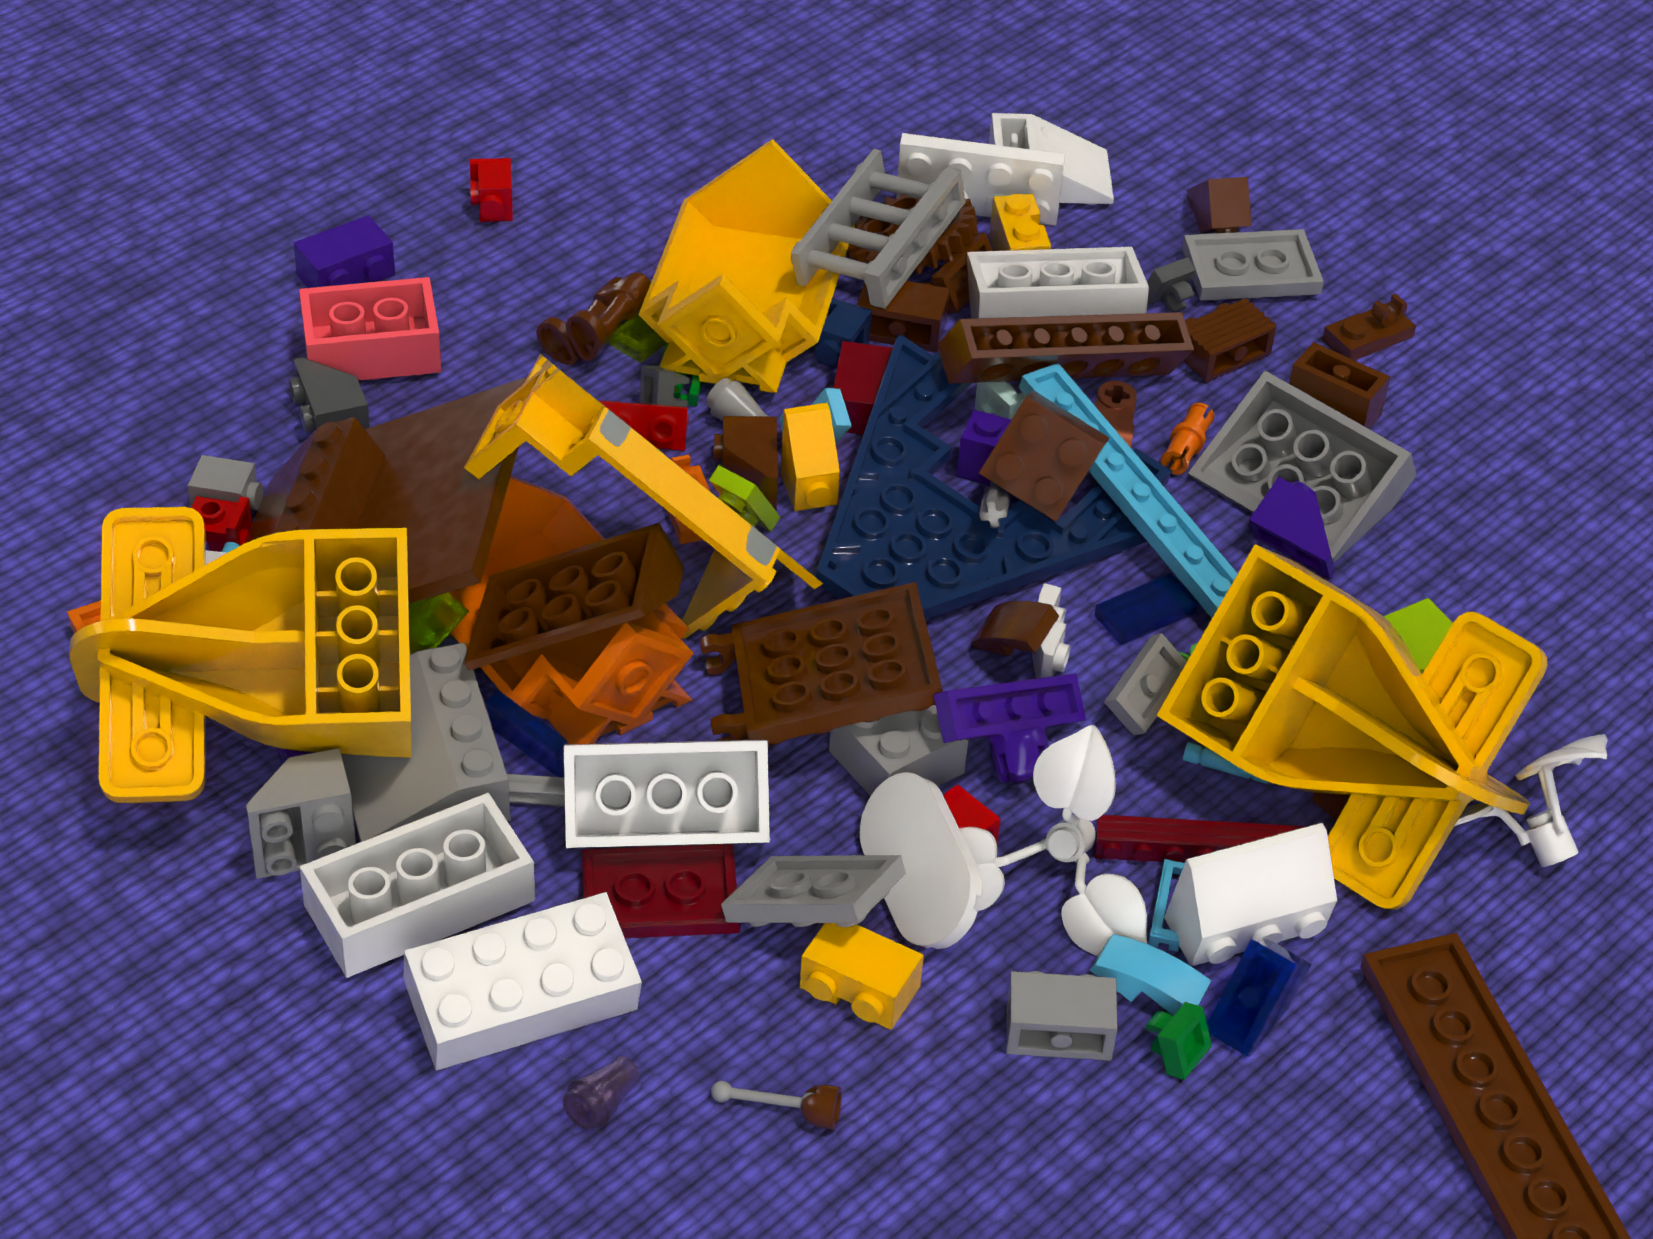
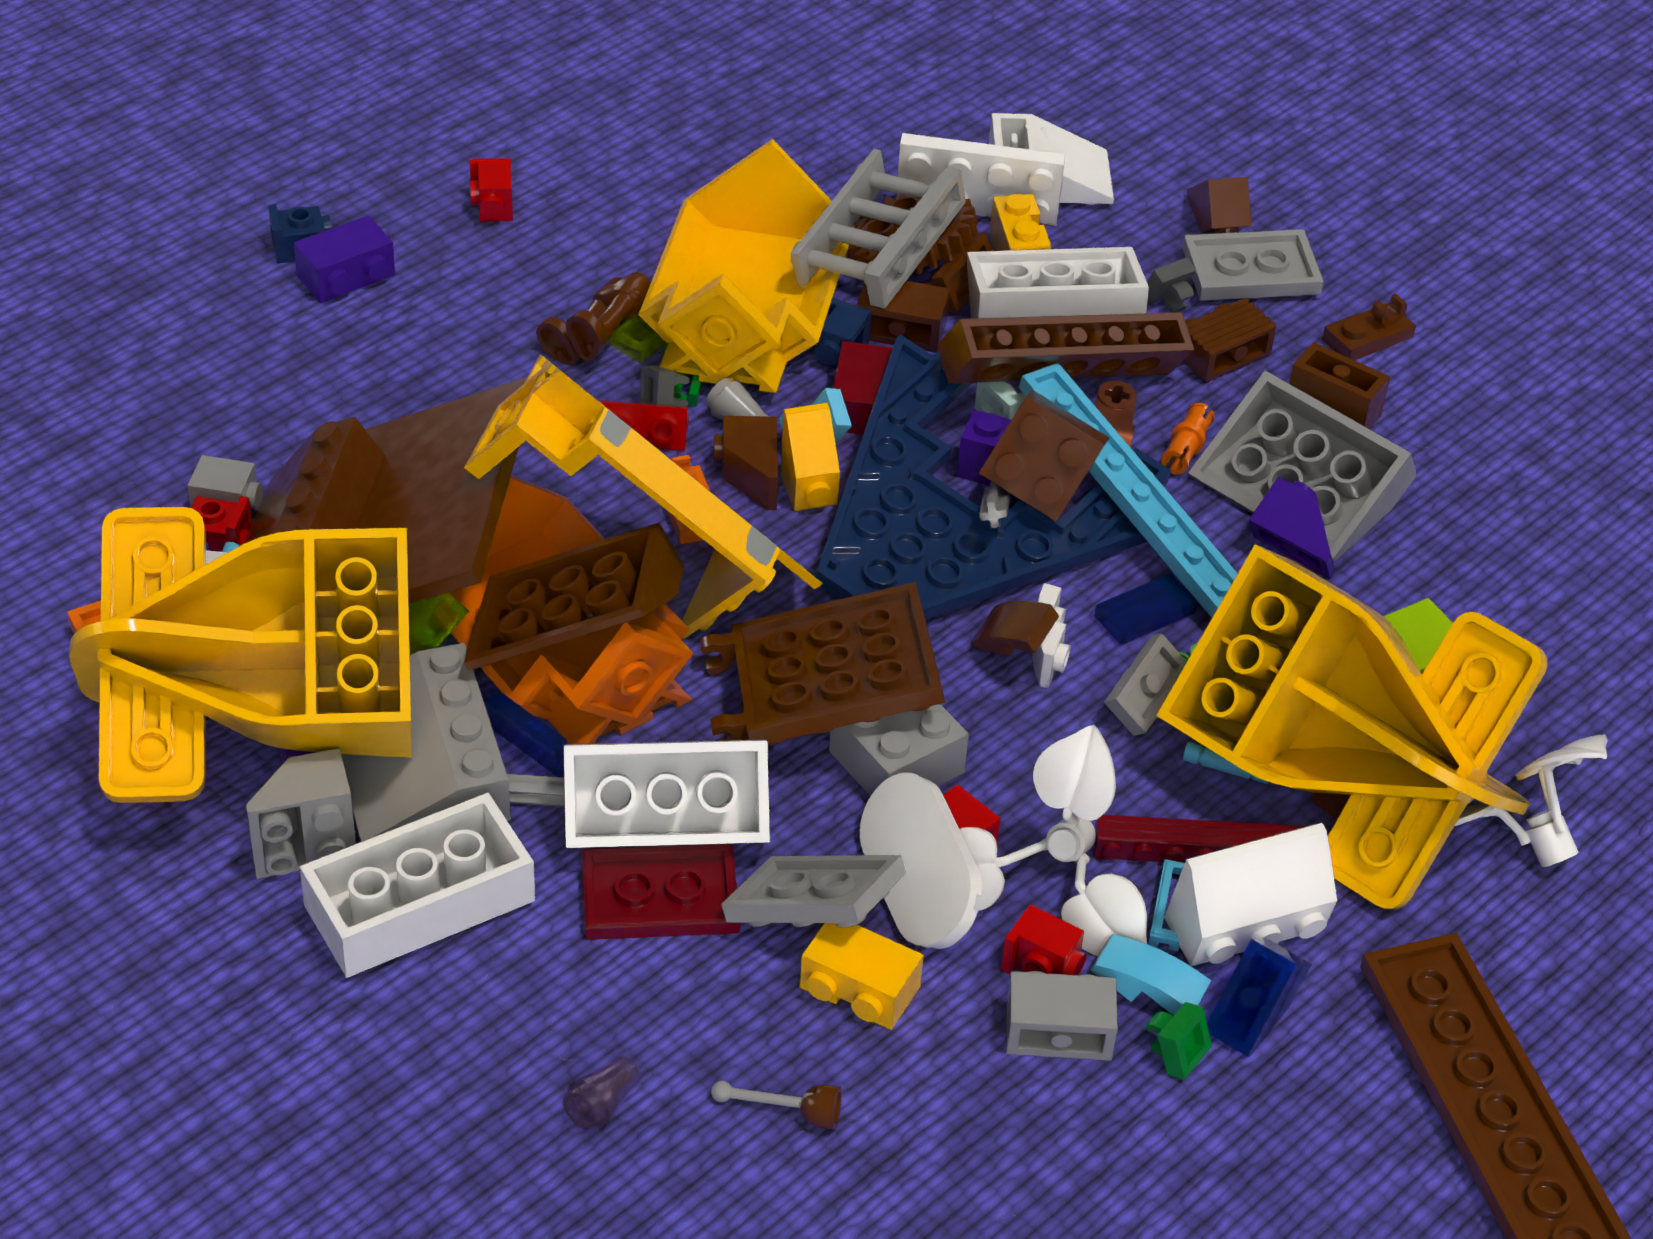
dark grey slope [289,357,370,433] -> none
coral brick [299,277,442,381] -> none
white brick [403,892,642,1071] -> none
lime plate [709,465,780,532] -> none
dark purple plate [934,673,1086,783] -> none
none -> dark blue brick [268,204,332,264]
none -> red brick [1001,904,1086,976]

